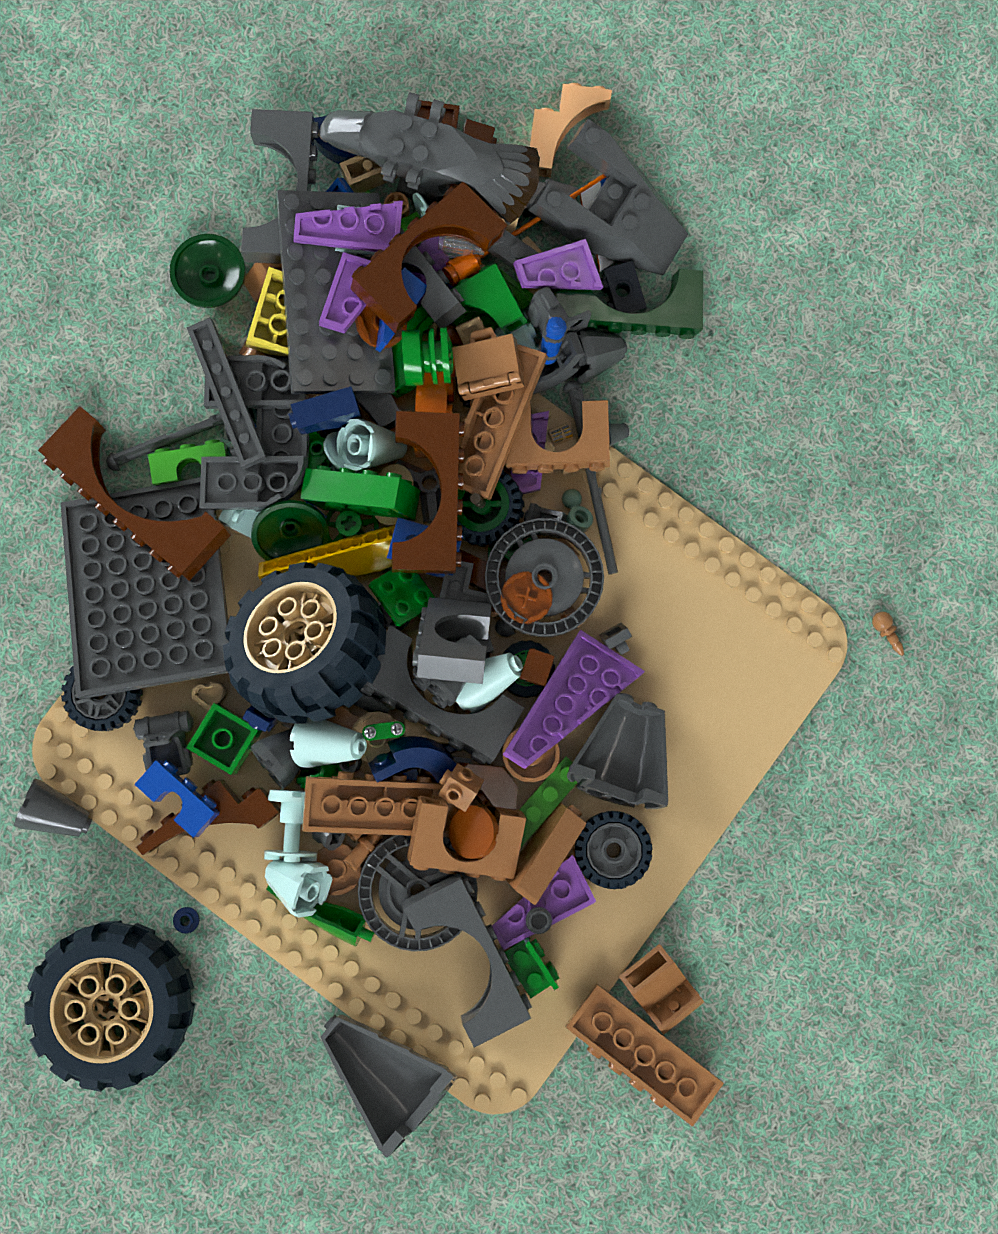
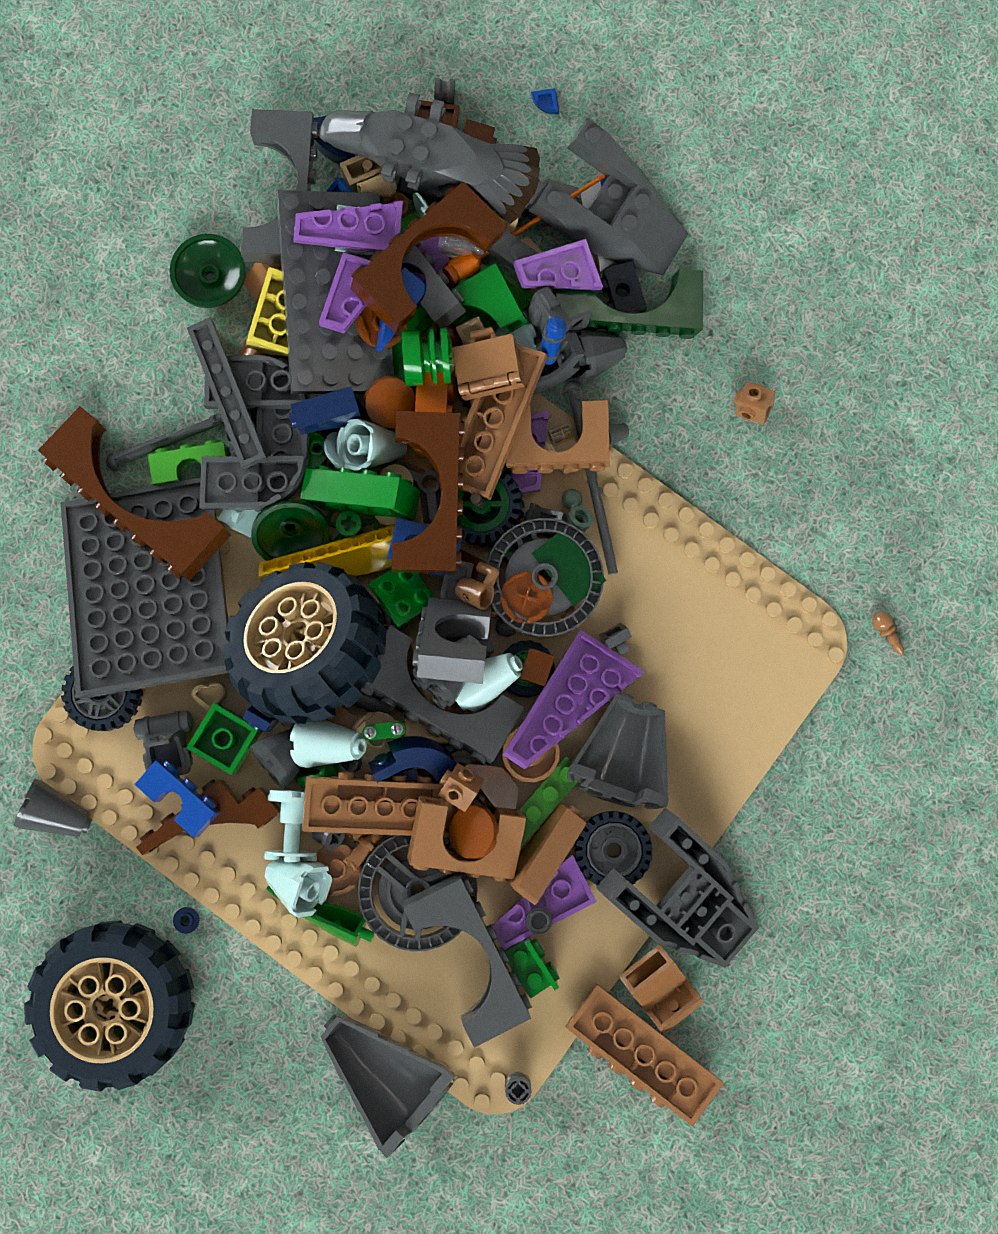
light nougat arch [530,83,612,178] -> none
none -> tan cone [357,174,397,198]
none -> dark orange tile [364,376,416,428]
none -> dark grey wheel [434,78,455,105]
none -> medium nougat piece [455,562,499,610]
none -> dark grey wheel [505,1072,532,1105]
none -> blue tile [531,88,559,114]
none -> dark green sticker [531,528,607,606]
none -> dark grey wedge [596,808,759,967]
none -> medium nougat brick [734,382,775,425]

